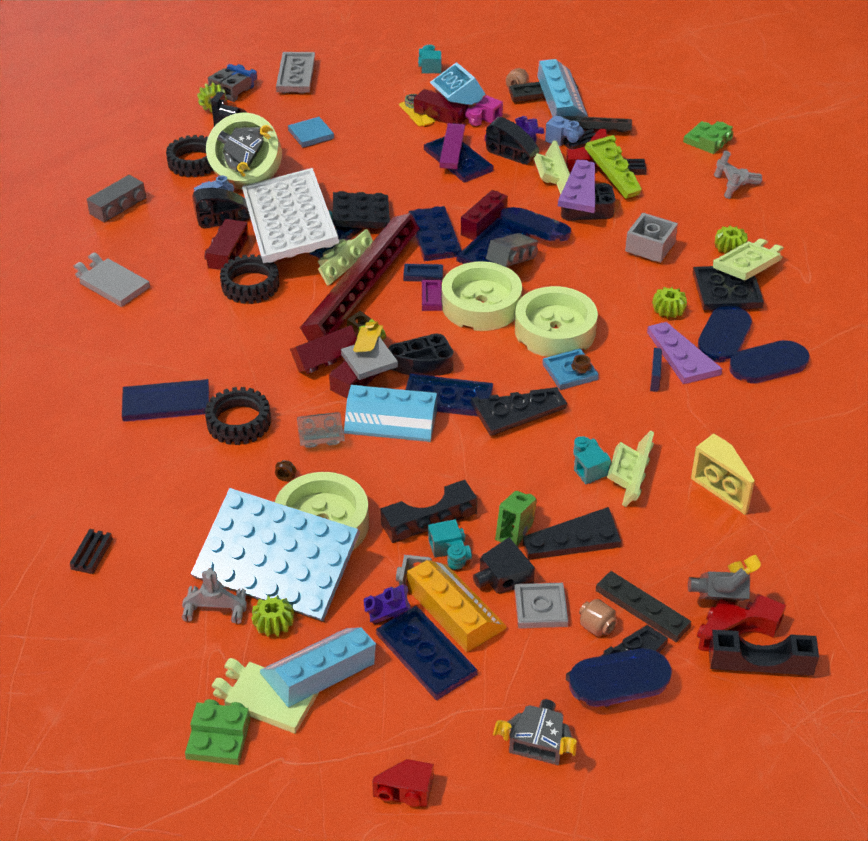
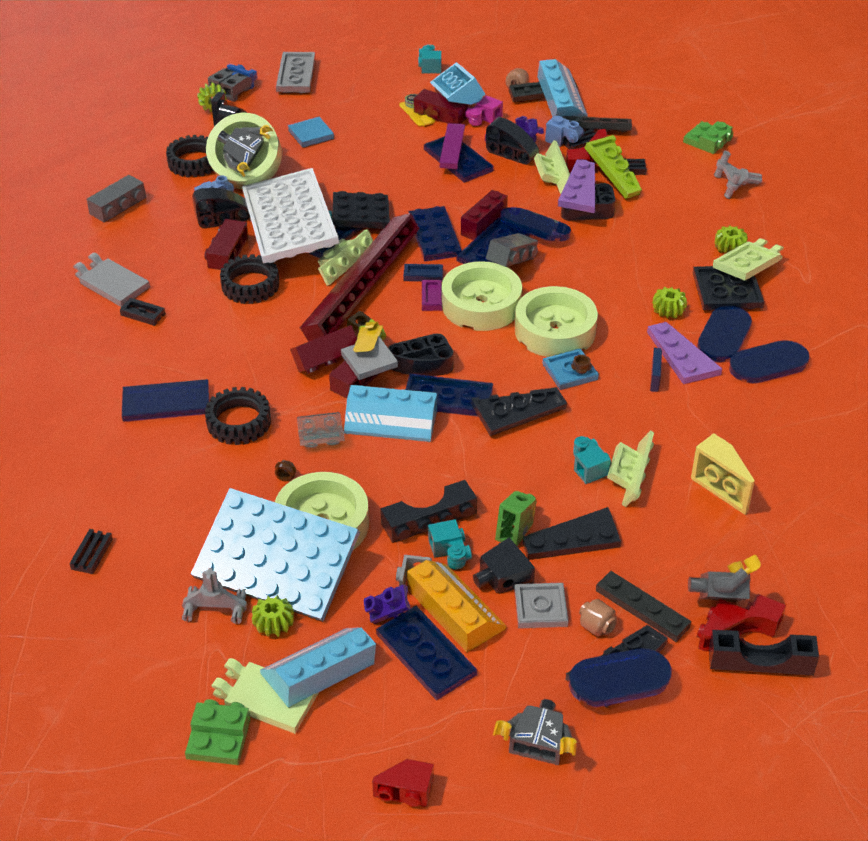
light grey brick [625,212,678,262] -> none
none -> black tile [120,298,166,326]

